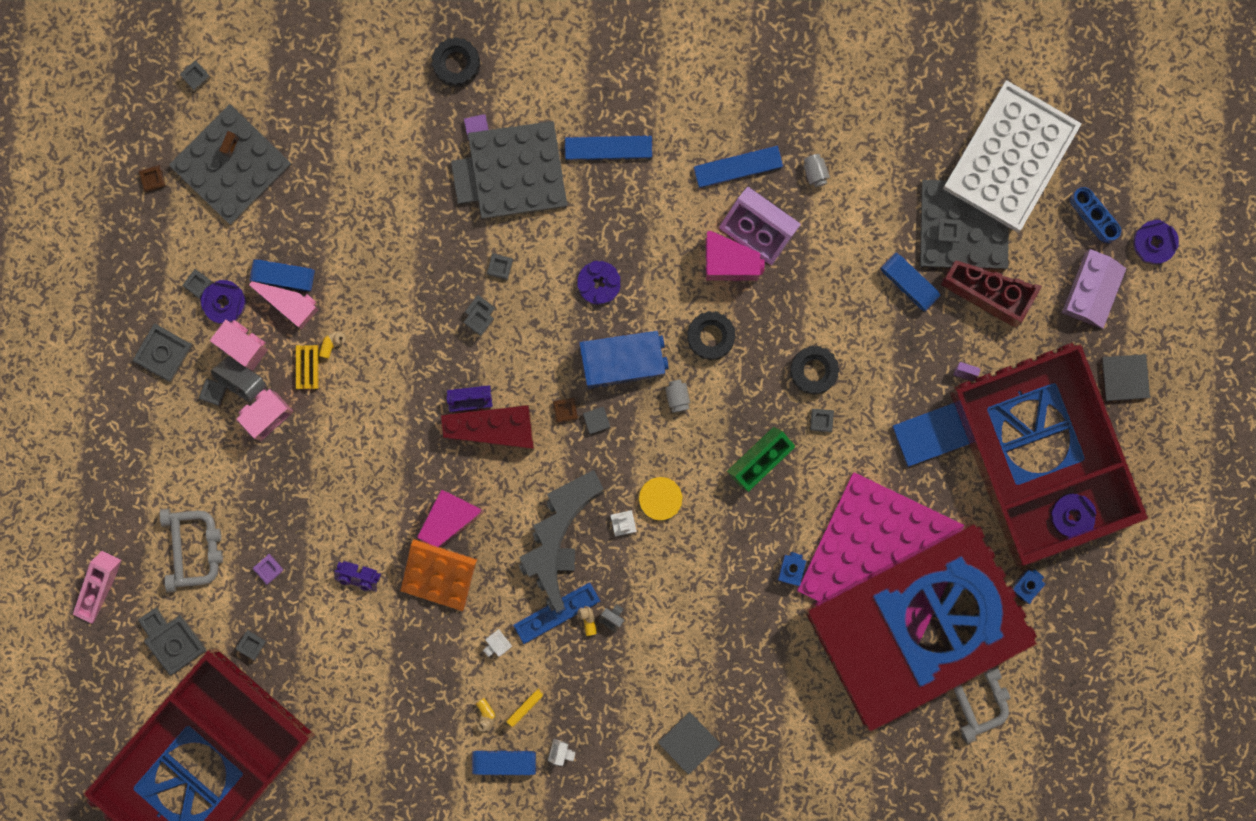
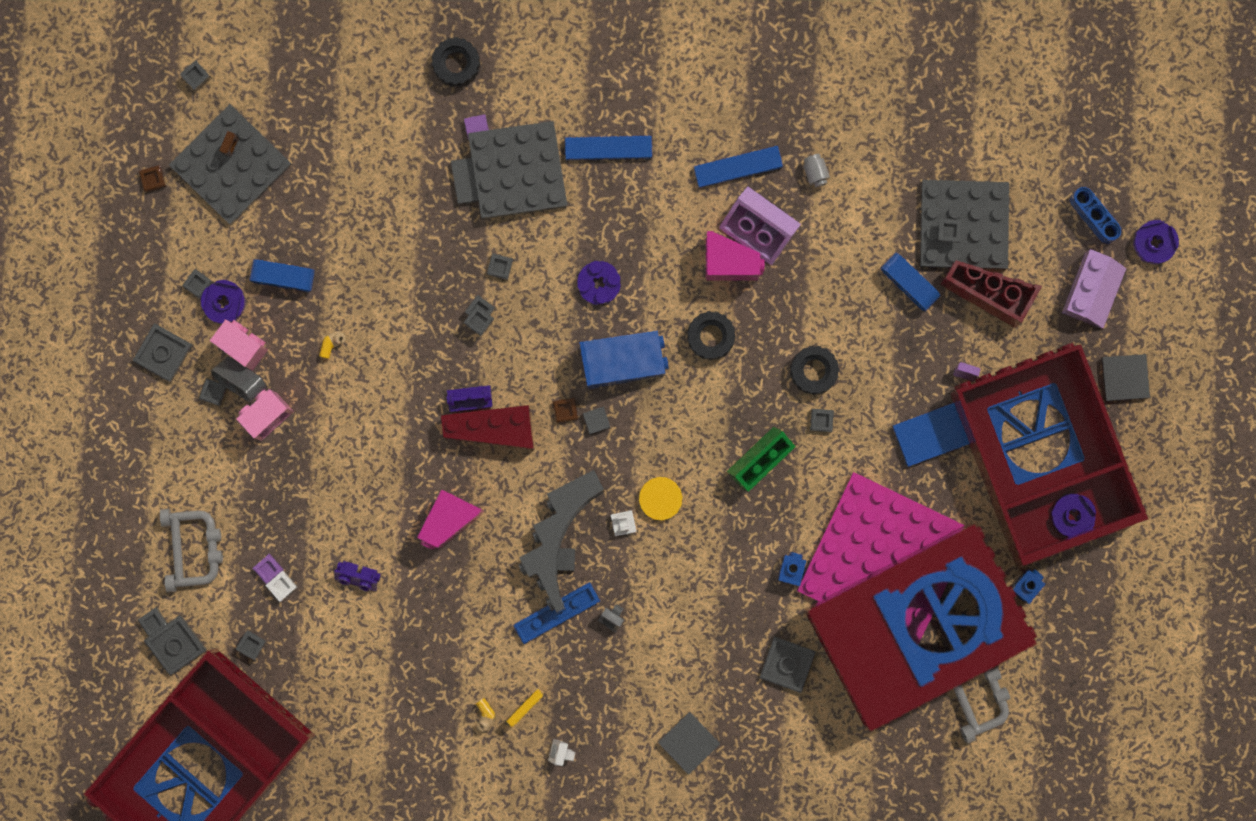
bright pink slope [73,551,121,624] -> none
bright pink slope [249,282,318,329] -> none
yellow tile [296,345,319,389] -> none
orange plate [401,539,477,611] -> none
blue beam [472,751,536,775] -> none
white tile [483,629,512,657] -> none
arm [577,606,597,636] -> none
light grey brick [665,380,691,413] -> none
white plate [943,80,1081,233] -> none
none -> white plate [266,571,298,602]
none -> dark grey tile [759,636,816,693]

